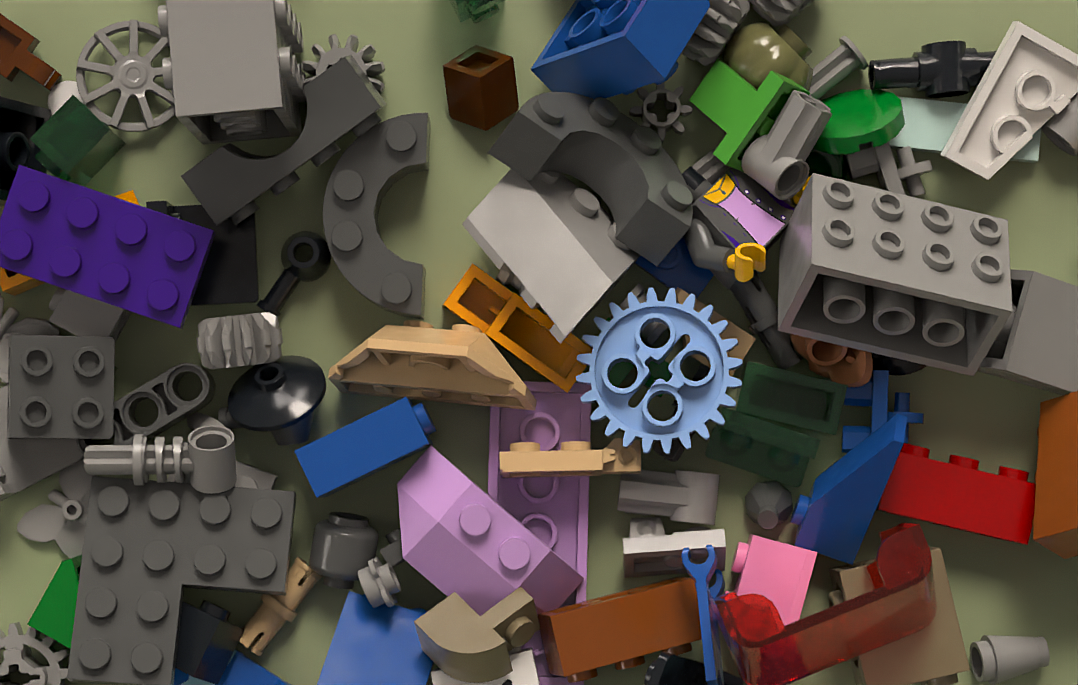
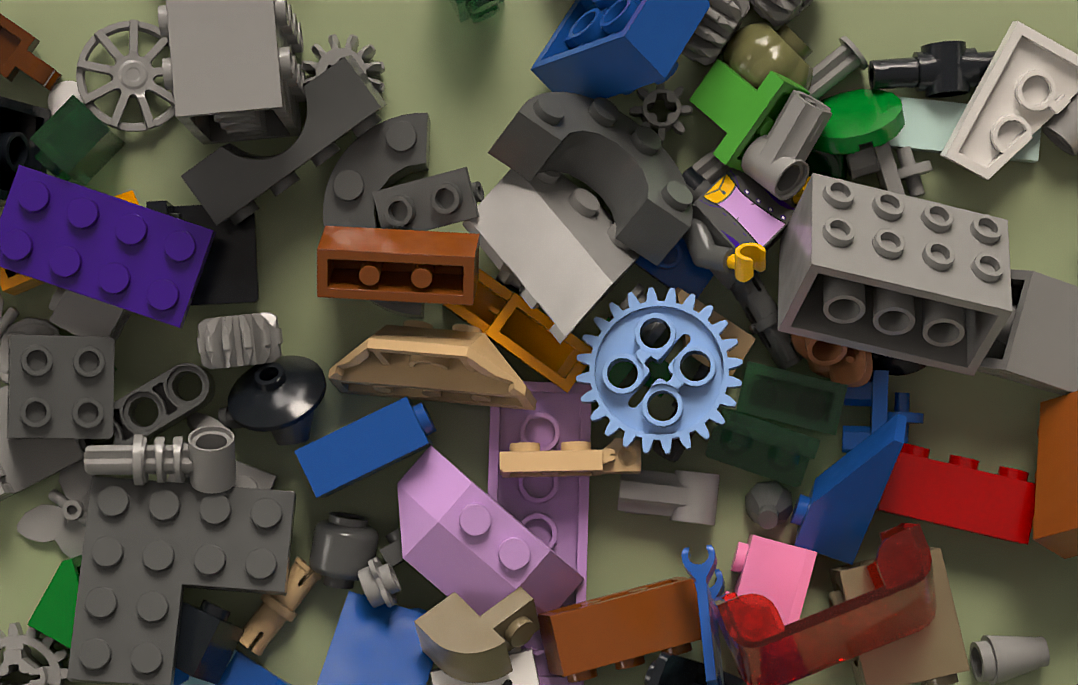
black bar [256,231,331,318] -> none
reddish brown panel [443,45,519,131] -> none
light grey hinge [623,516,726,578] -> none
none -> dark orange brick [317,226,480,305]
none -> dark grey hinge [372,167,484,231]

